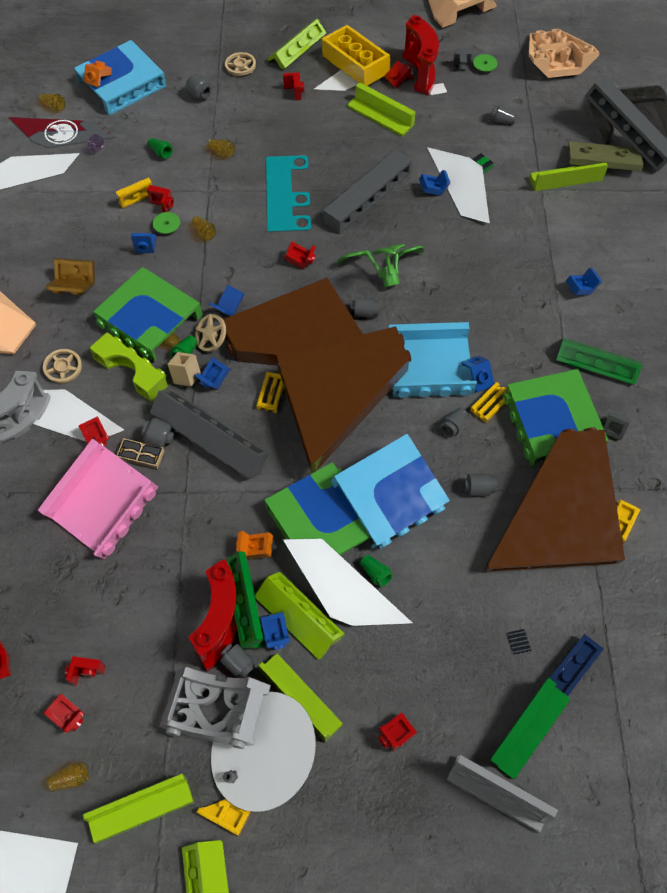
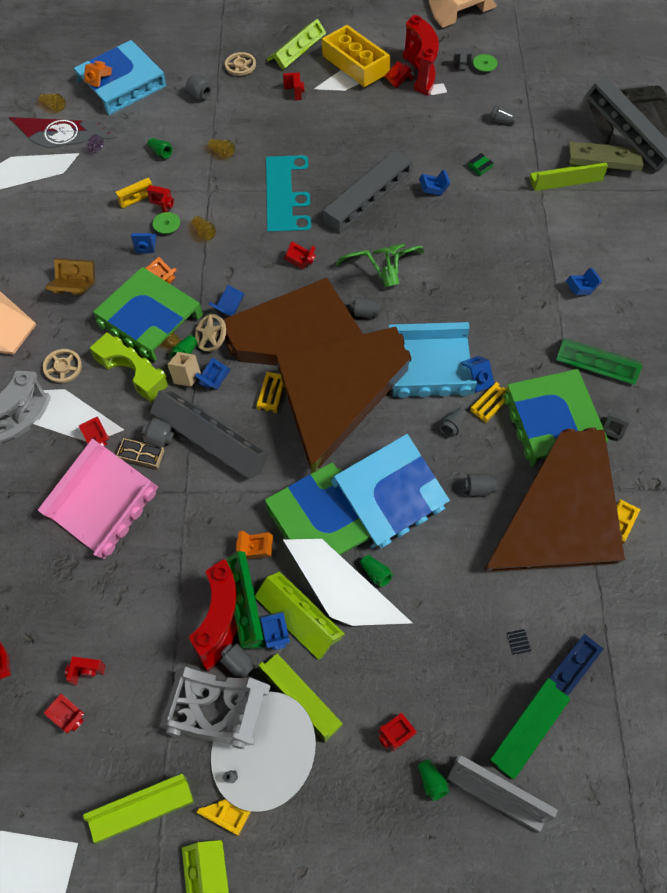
clear yellow cone [48,761,89,792] -> none
lime panel [348,82,416,136] -> none
white sticker [427,147,490,223] -> none
light nougat wedge [529,29,599,78] -> none
none -> orange bracket [145,257,177,284]
none -> green cone [417,759,450,801]

